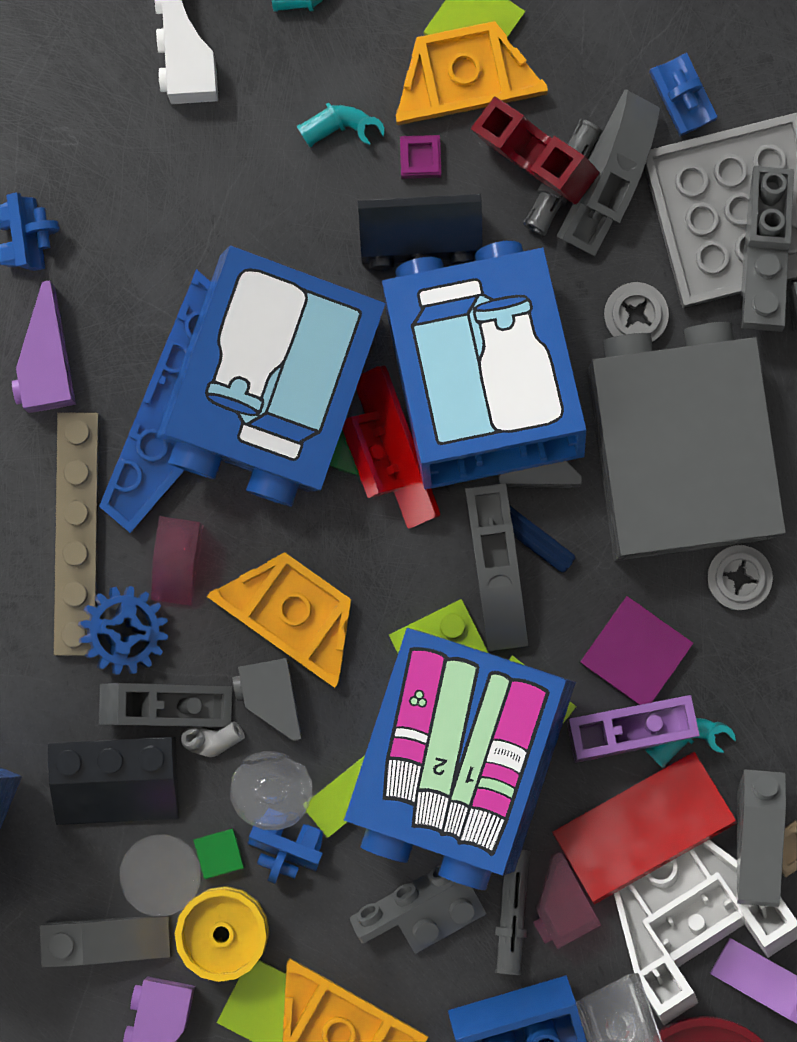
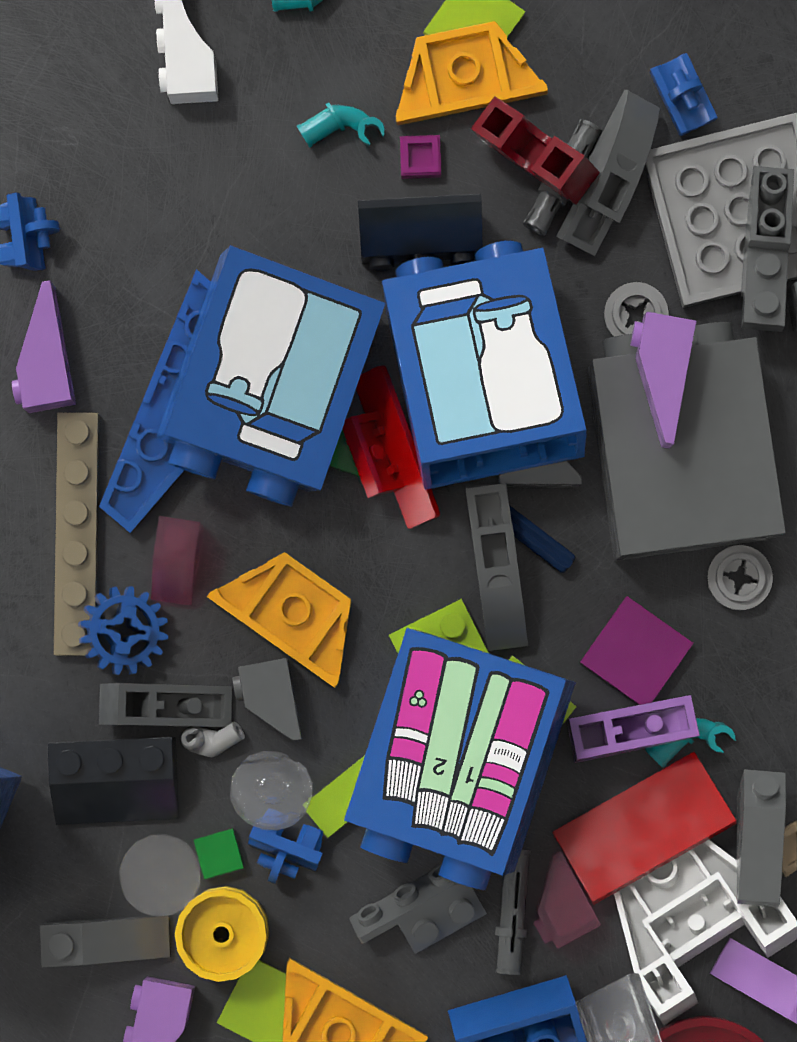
none -> medium lavender slope [630,312,696,449]

